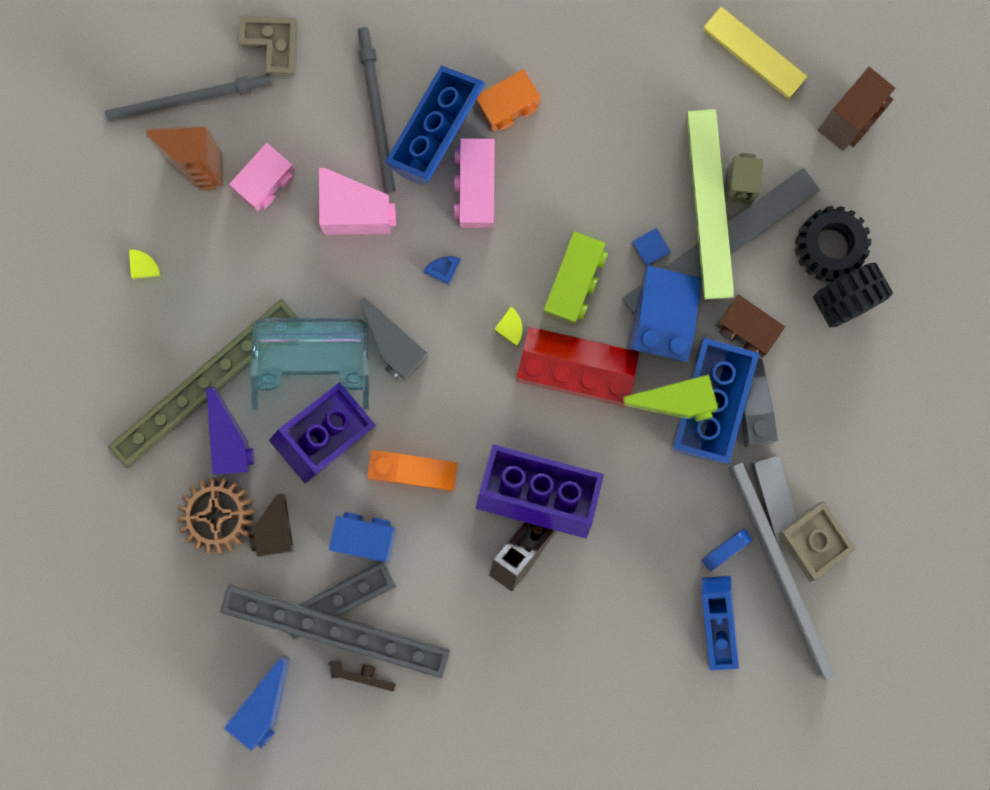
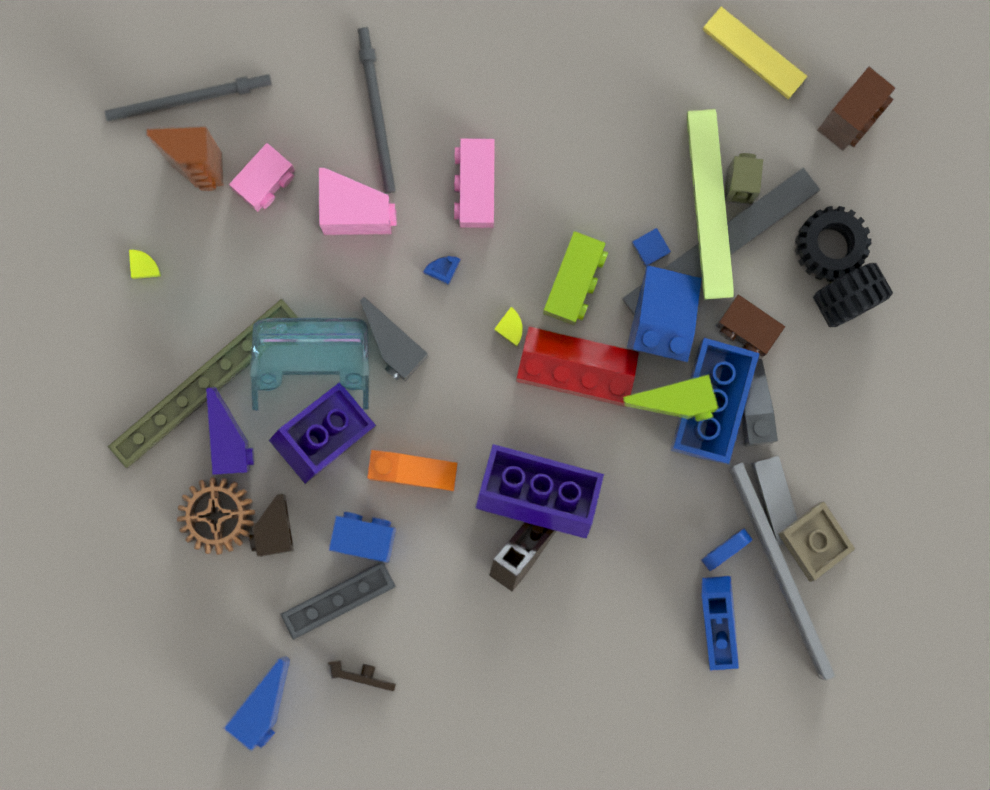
dark grey tile [220,584,450,678] -> none
dark tan plate [239,16,297,76] -> none
blue slope [385,65,485,185] -> none
orange brick [475,69,541,131] -> none

